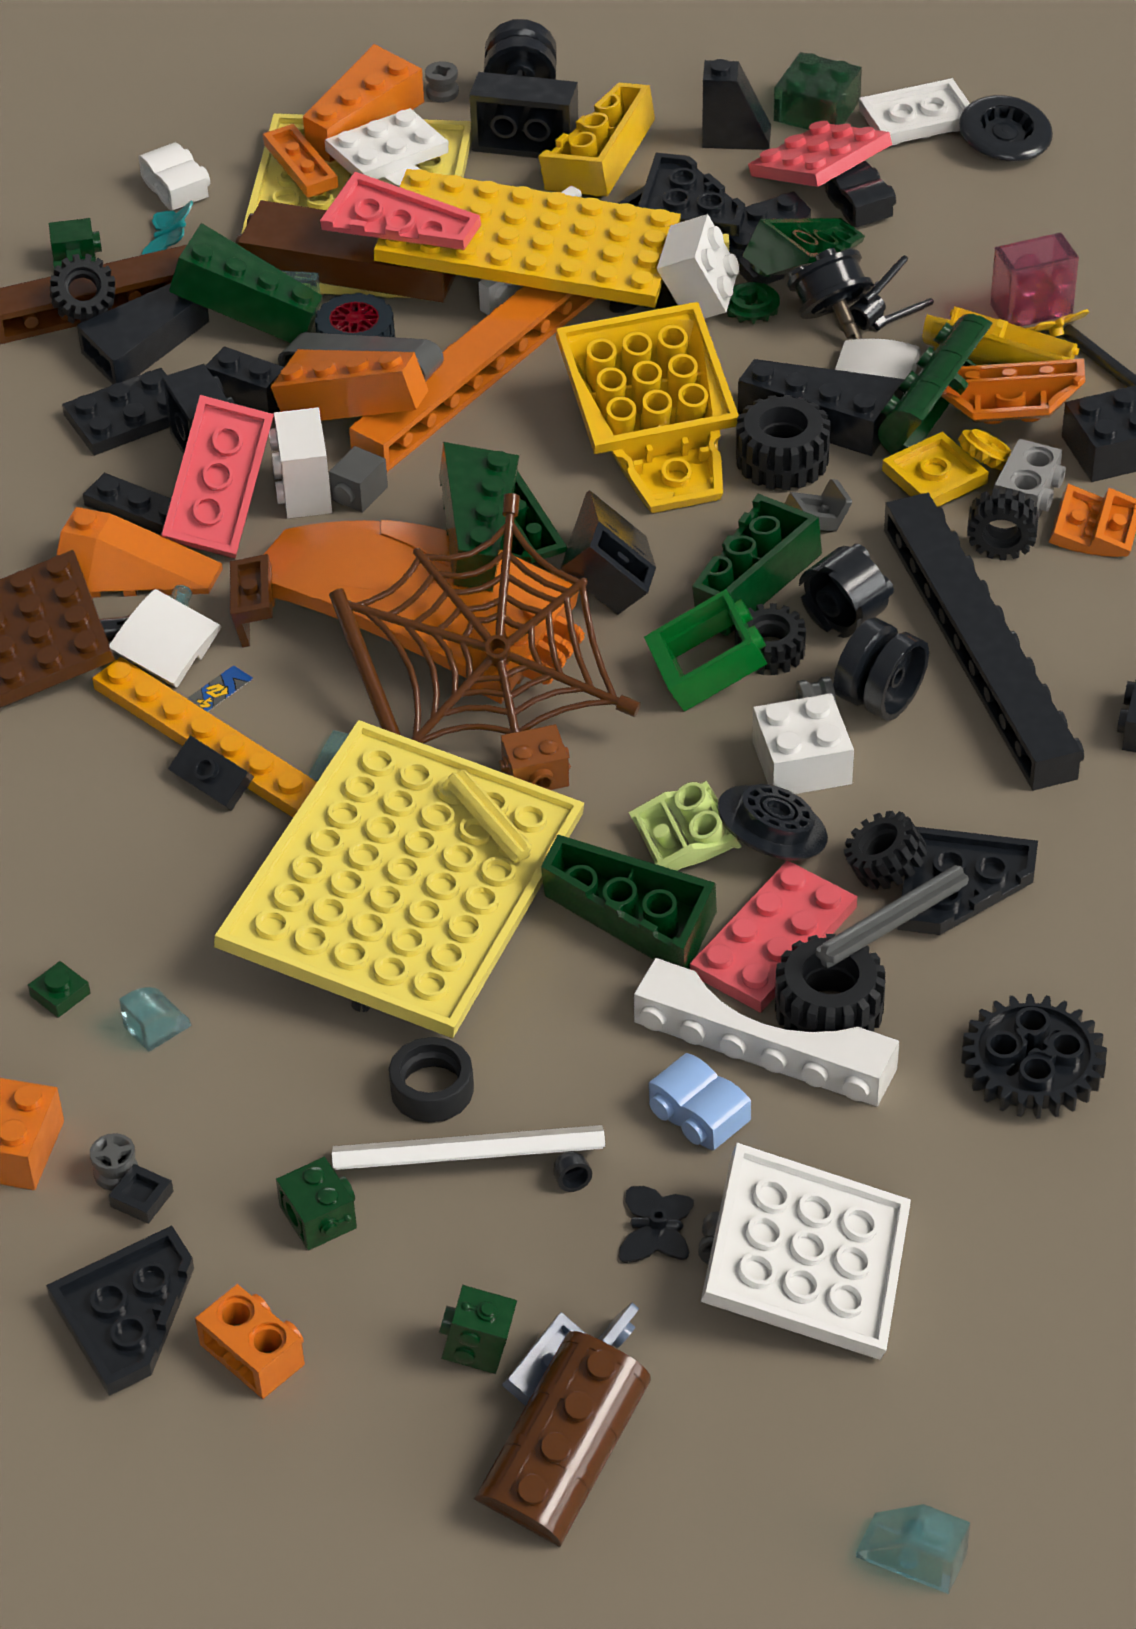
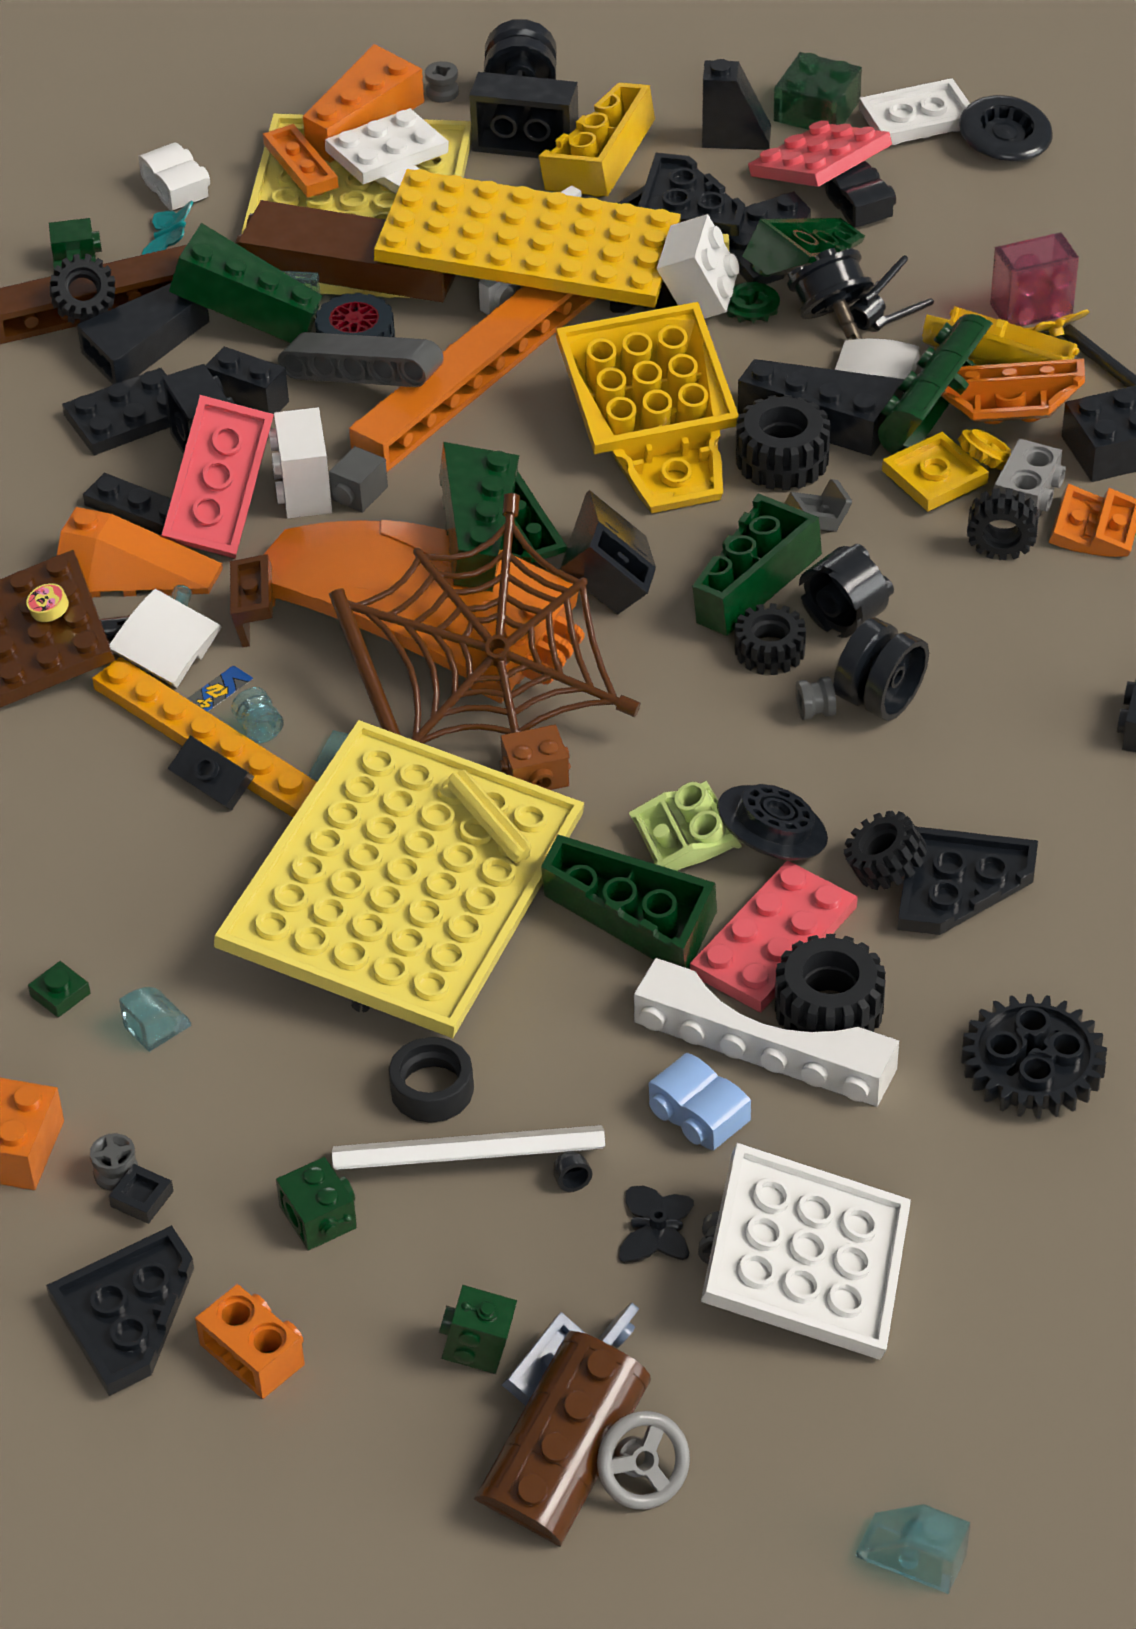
orange wedge [271,349,429,421] -> none
coral wing [320,172,481,250] -> none
green window [644,589,767,712] -> none
white brick [752,693,854,794] -> none
dark grey axle [816,865,969,967] -> none
black brick [884,492,1084,791] -> none
none -> light yellow tile [26,583,69,622]
none -> clear light blue wheel [231,687,284,743]
none -> light grey piece [597,1411,690,1510]

